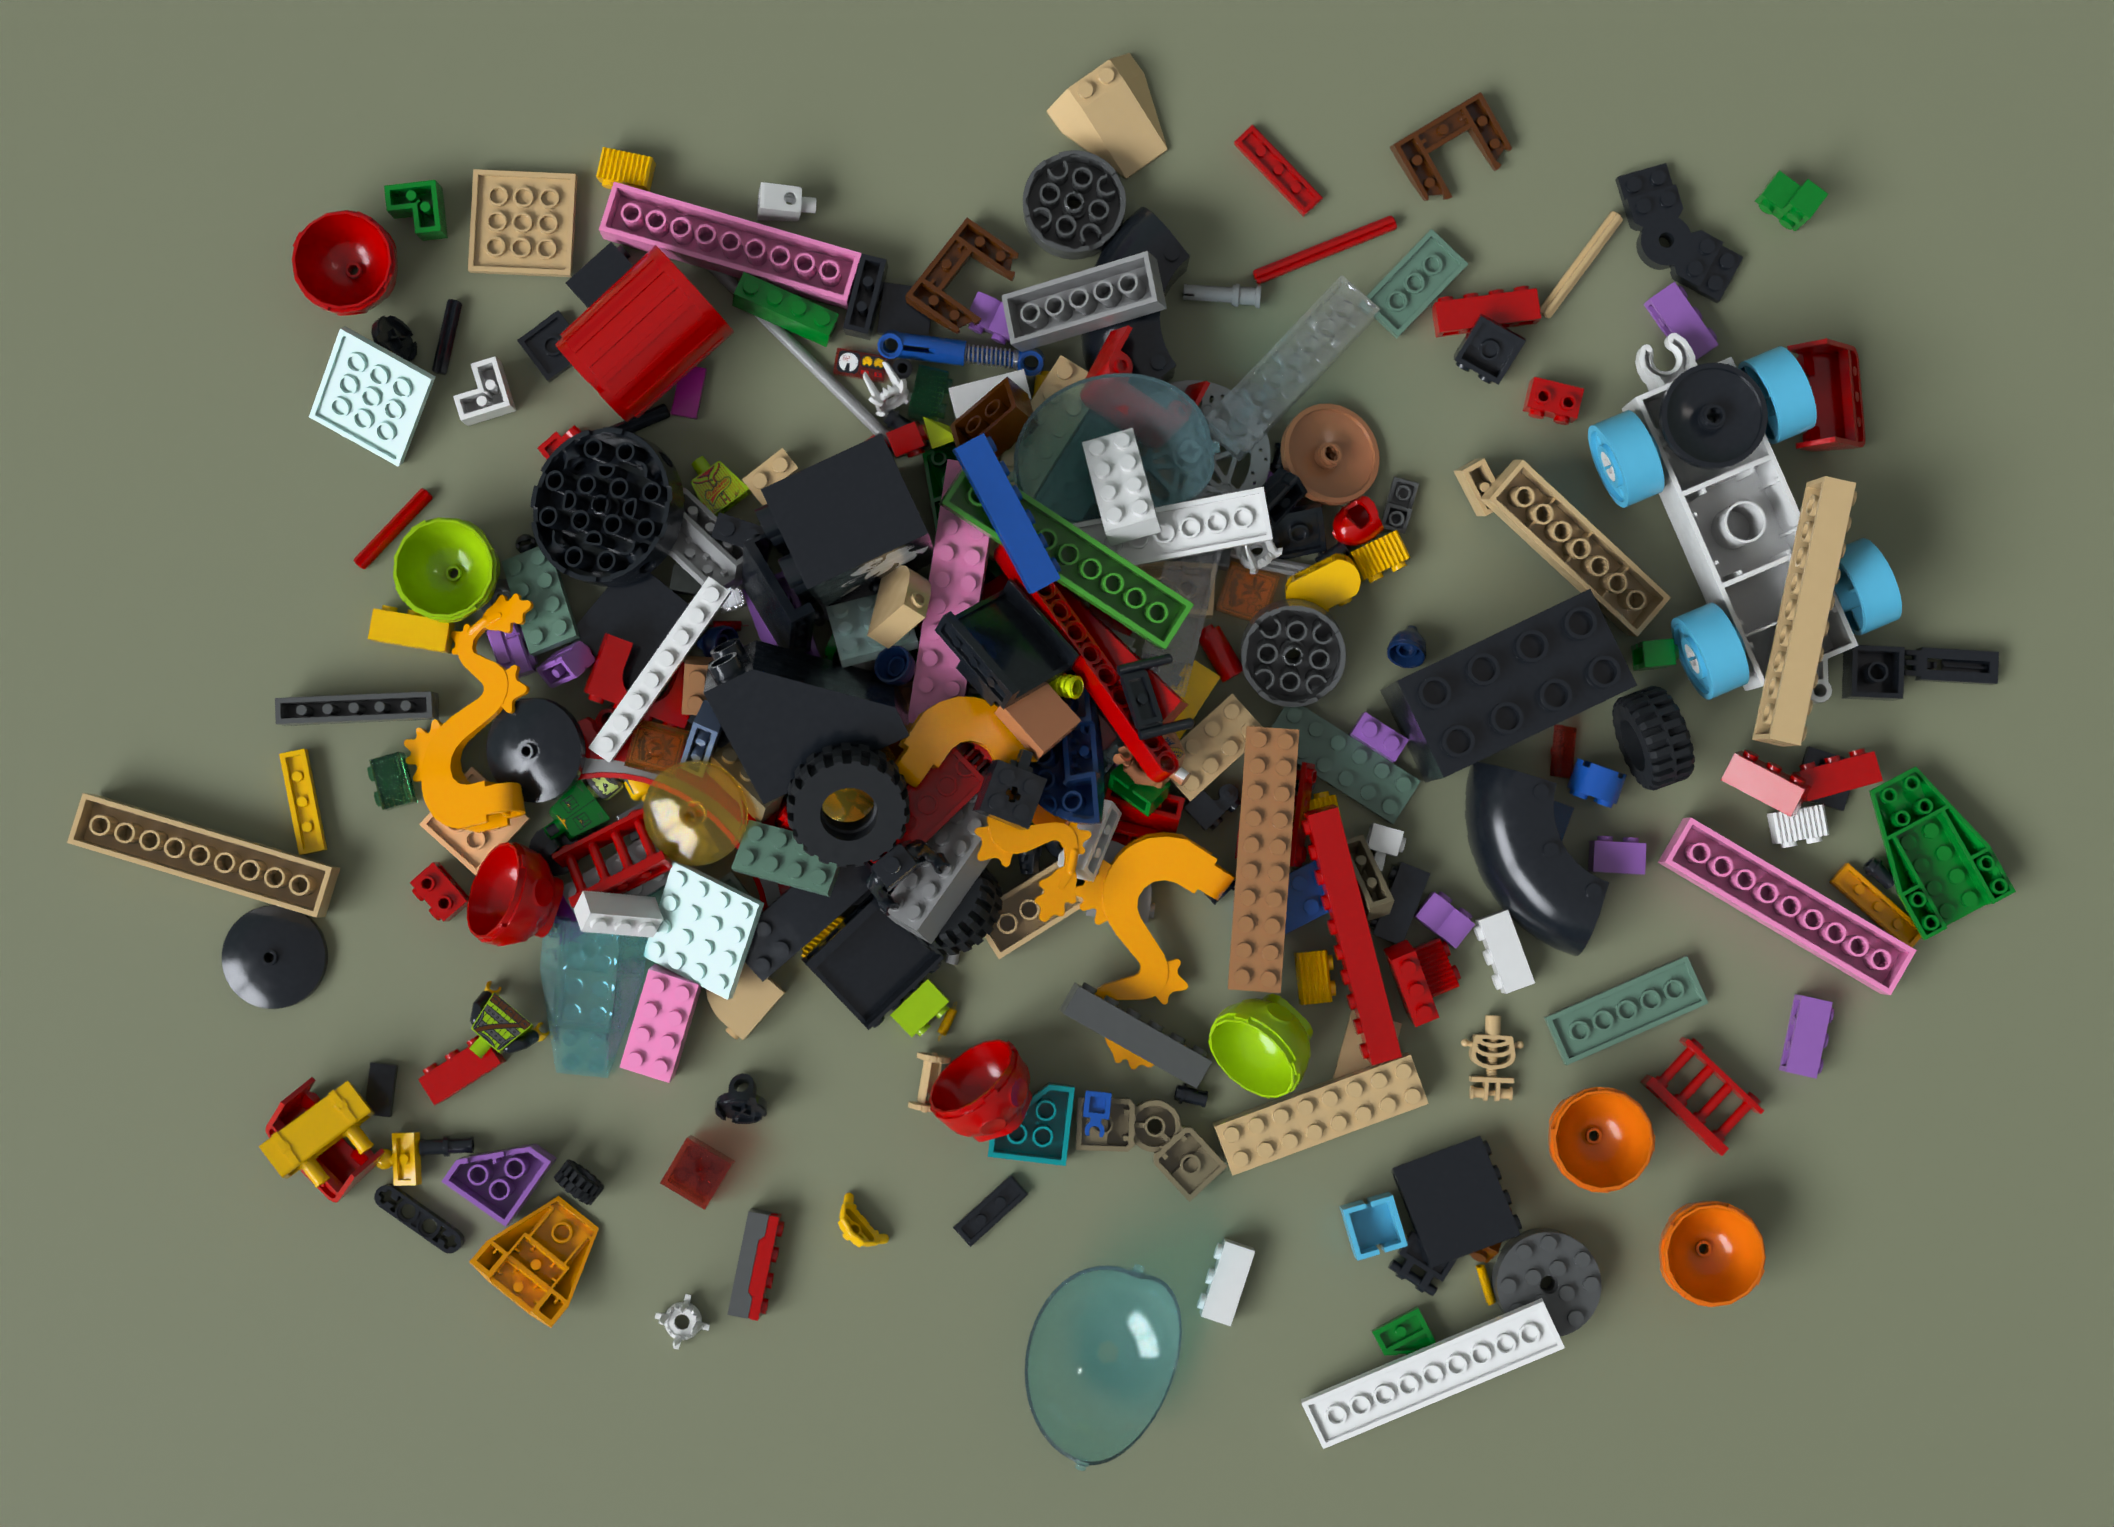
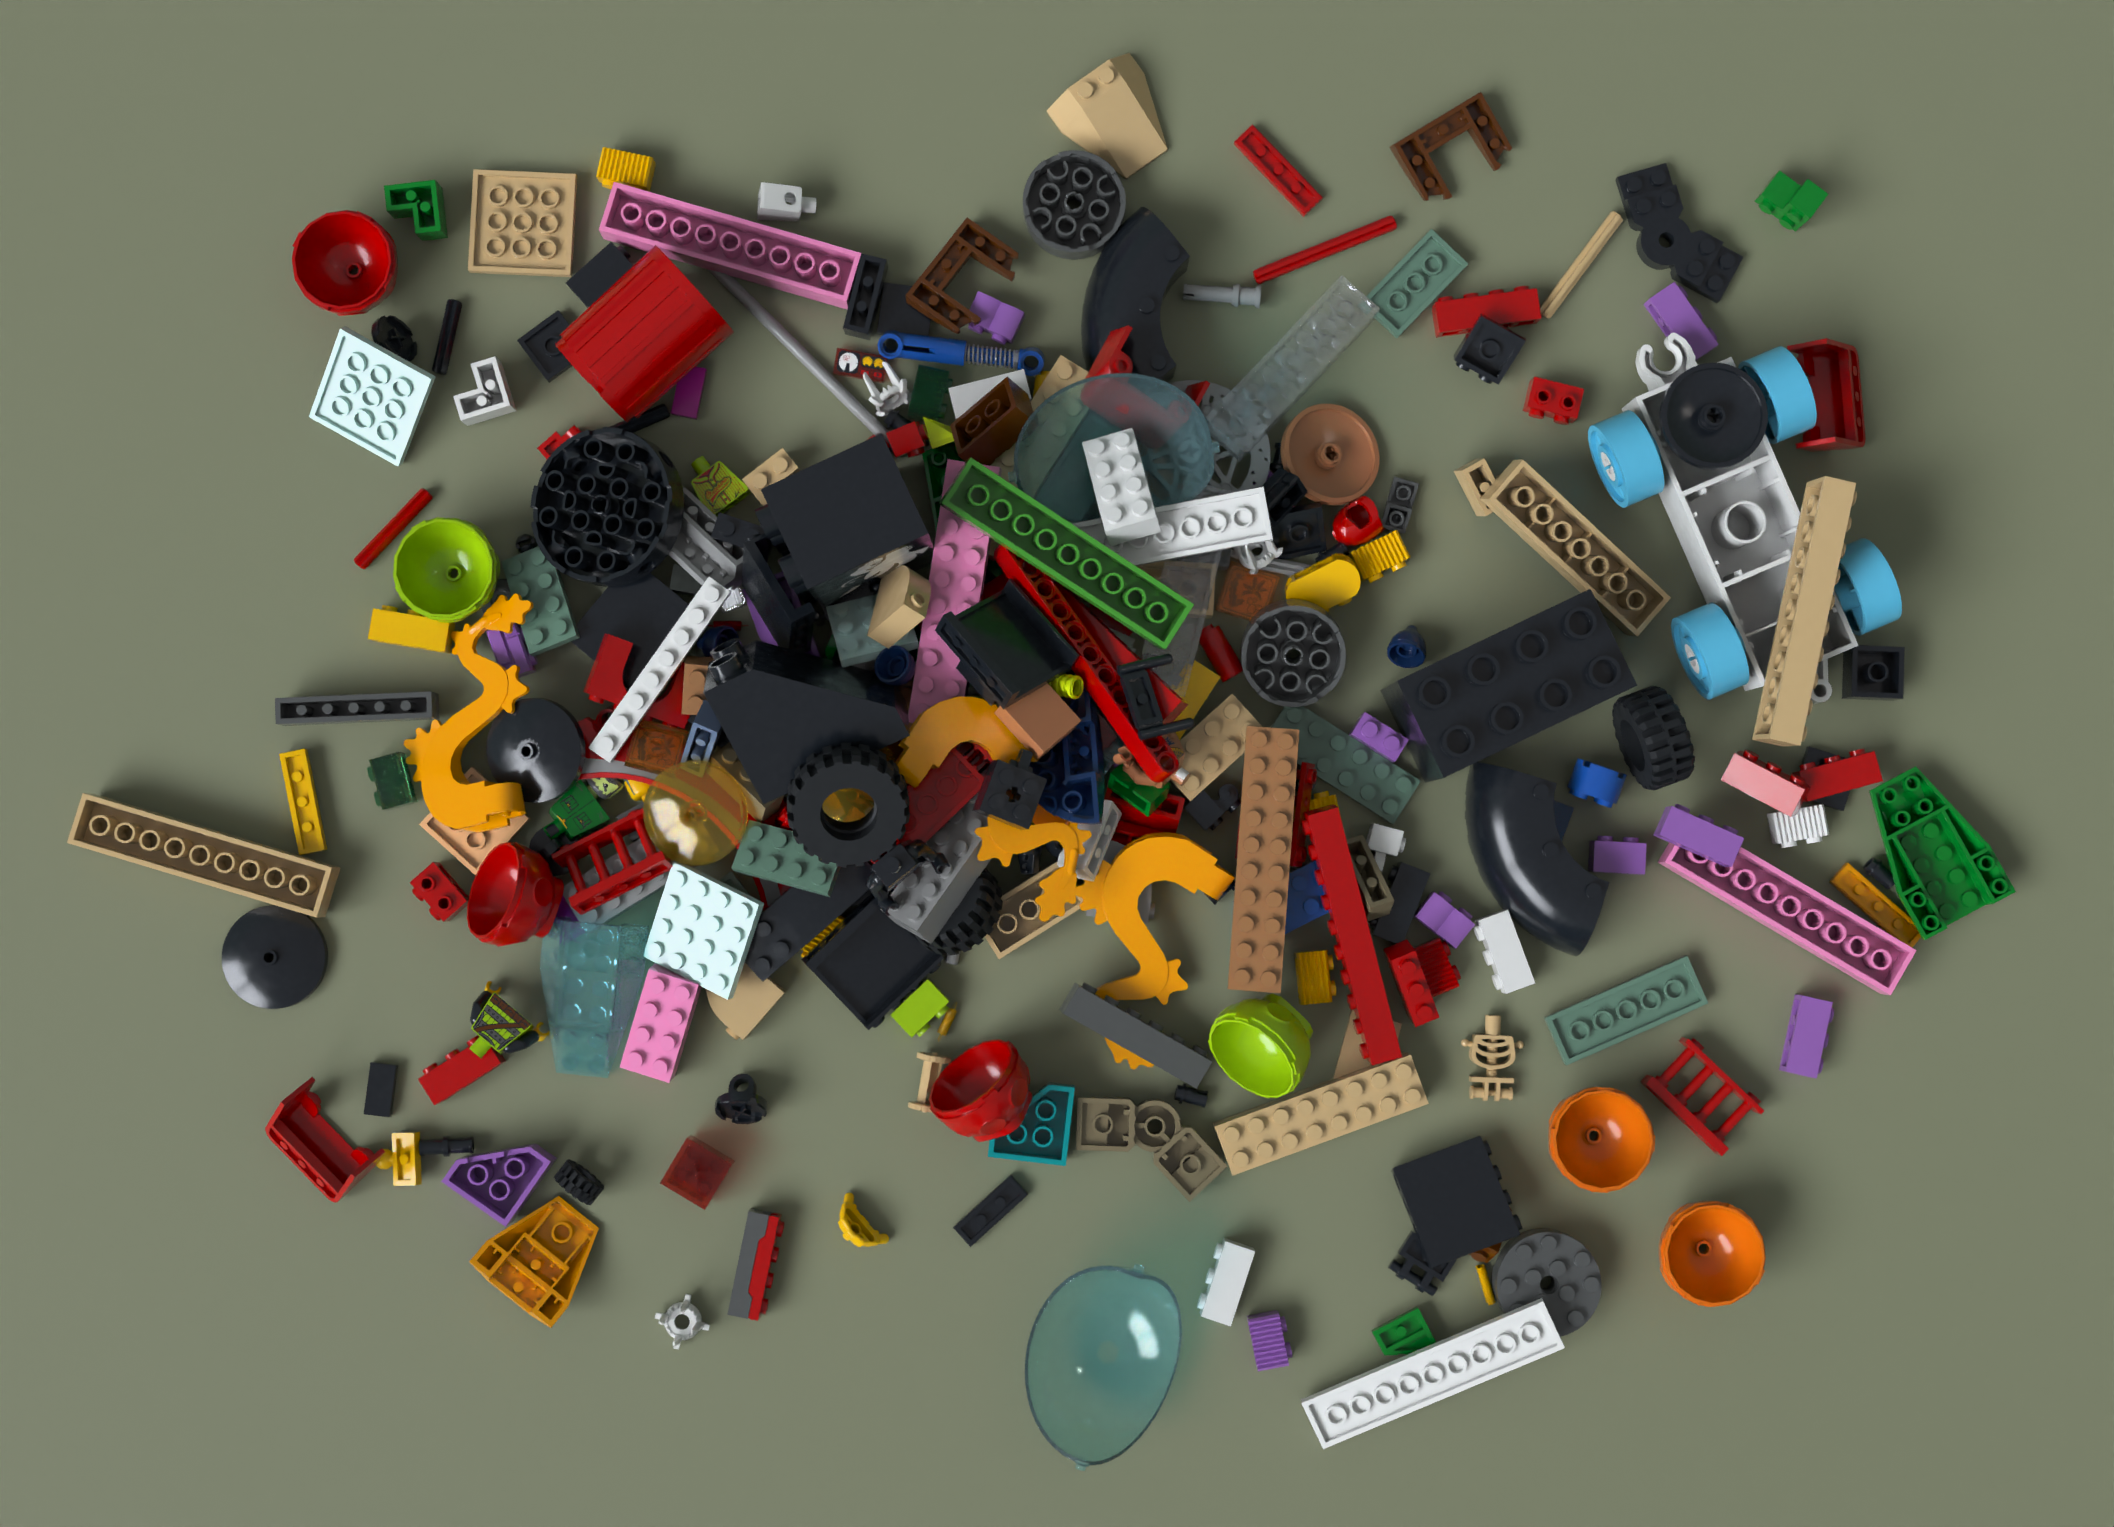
yellow piece [259,1080,375,1188] -> none
black beam [374,1184,464,1253] -> none
medium lavender brick [537,641,595,688] -> none
white brick [574,891,663,938] -> none
green brick [732,272,839,347] -> none
black pin [892,358,912,379] -> none
blue brick [952,433,1061,594] -> none
light grey brick [1001,251,1167,352] -> none
blue plate [1083,1090,1112,1137] -> none
medium azure piece [1339,1192,1408,1261] -> none
clear red plate [1550,725,1577,779] -> none
green piece [1631,638,1679,671] -> none
black hinge [1904,647,1999,685] -> none
none -> medium lavender brick [1247,1310,1292,1371]
none -> medium lavender brick [1654,804,1744,867]

